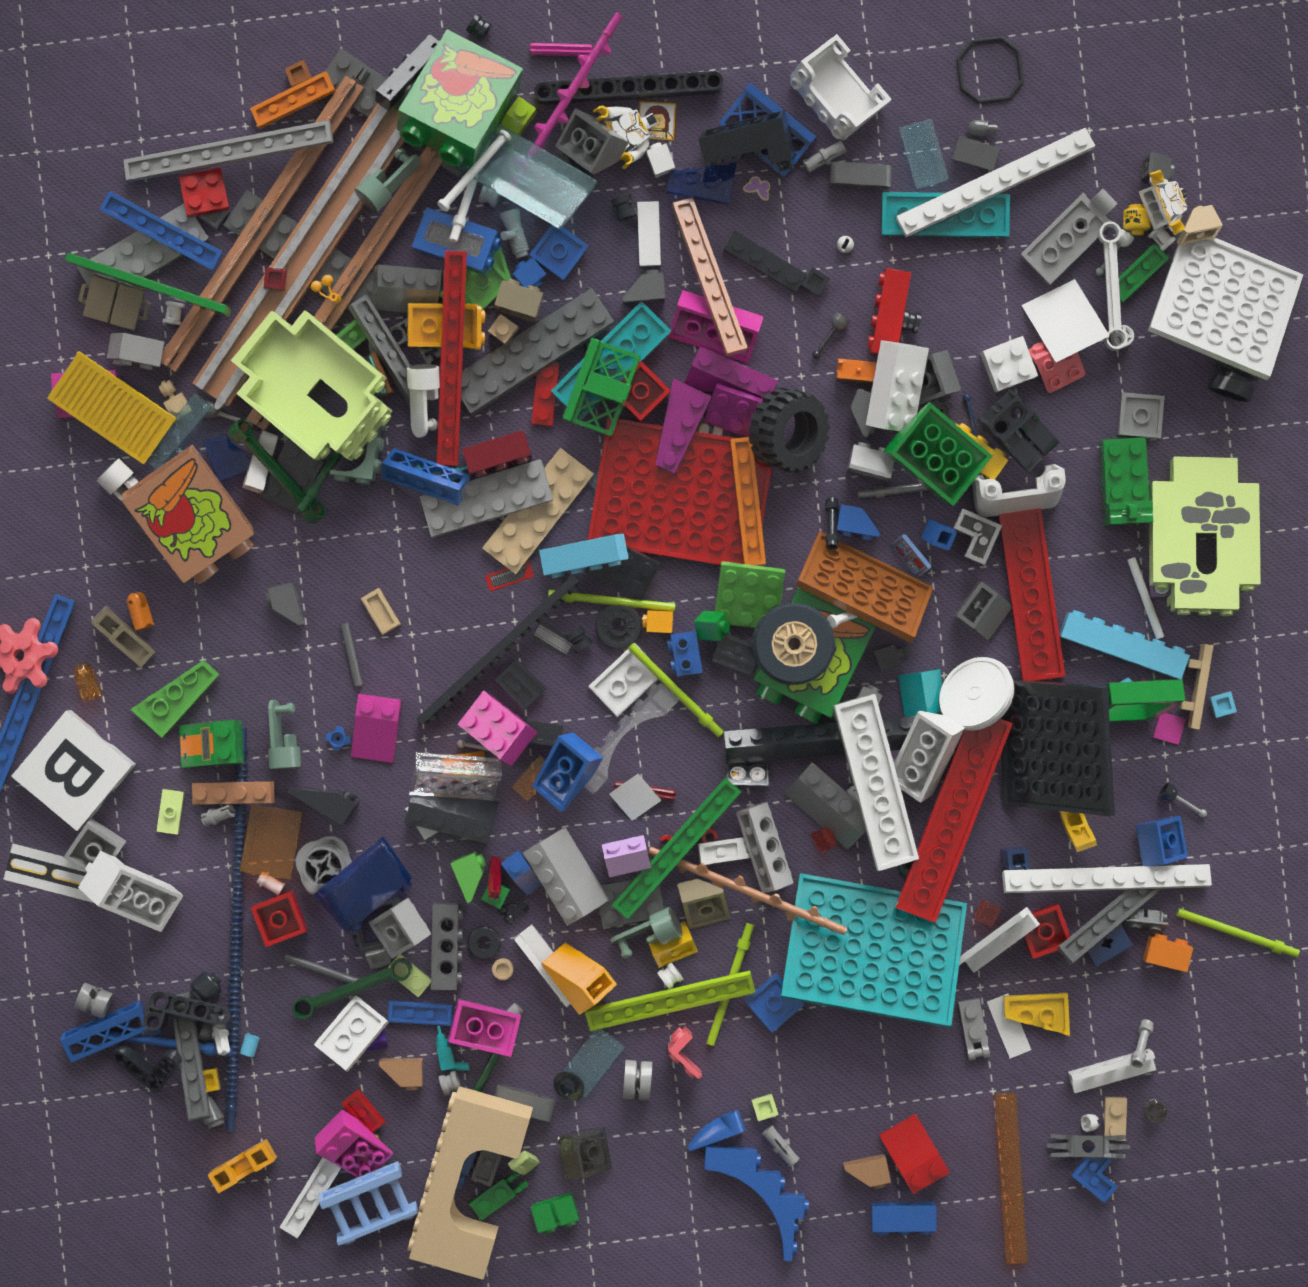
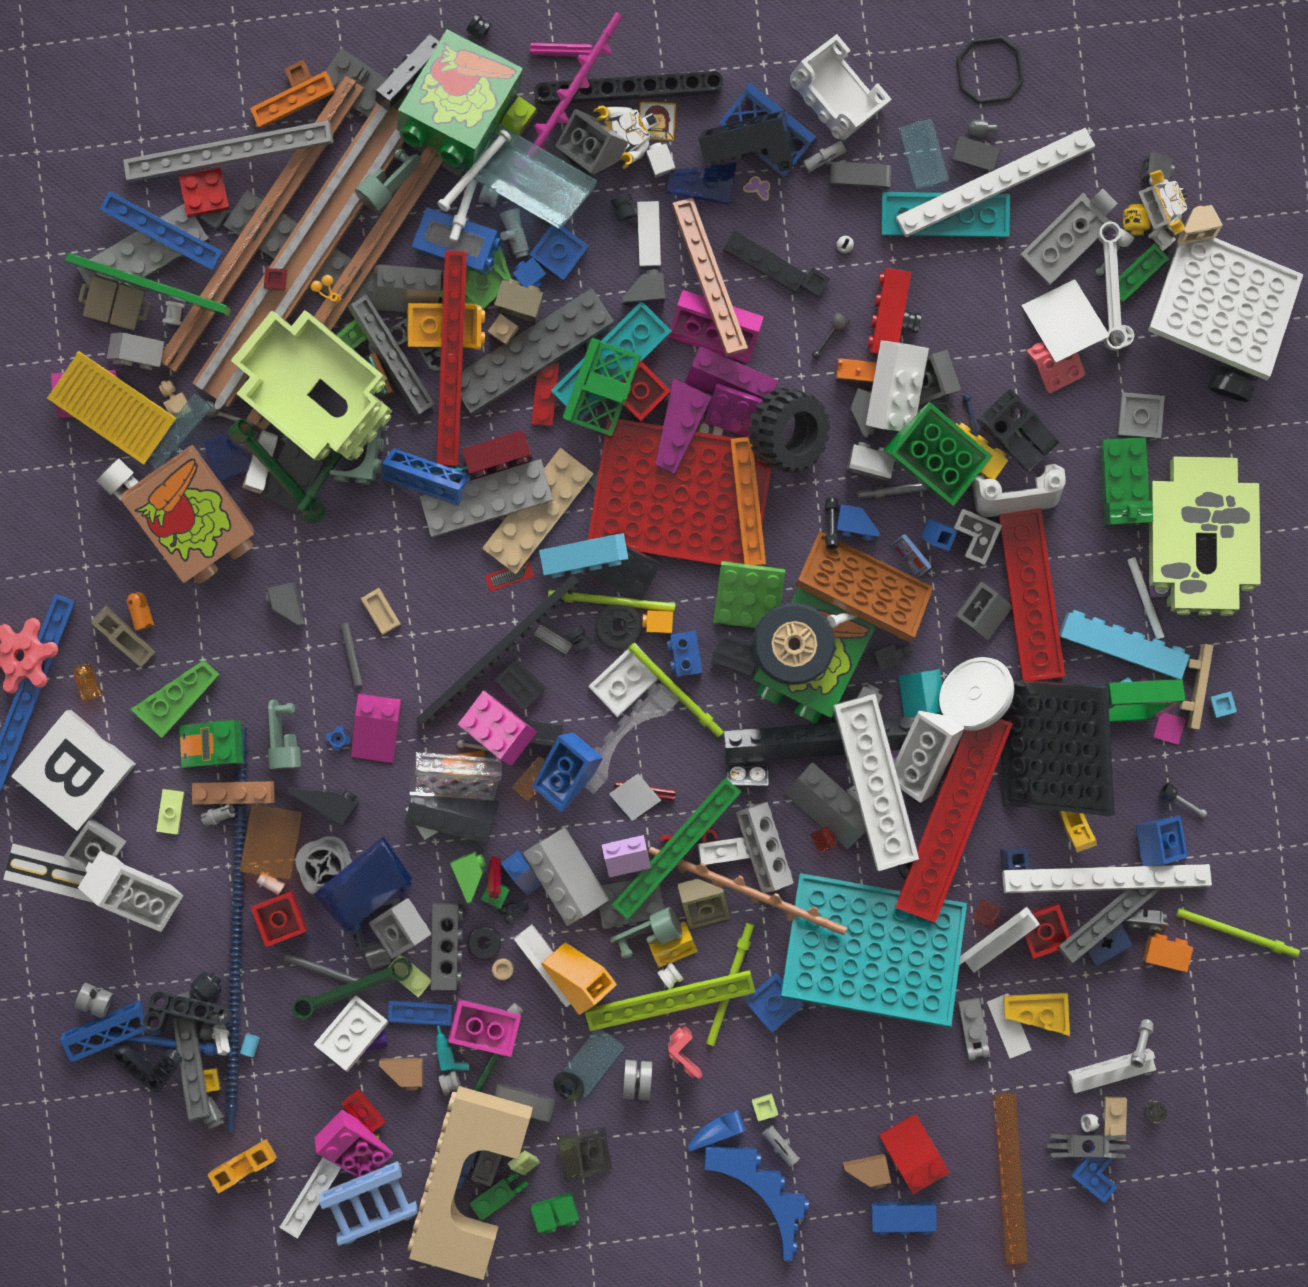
white piece [407,364,440,438] -> none
green brick [694,611,730,641] -> none
white brick [980,336,1038,393] -> none

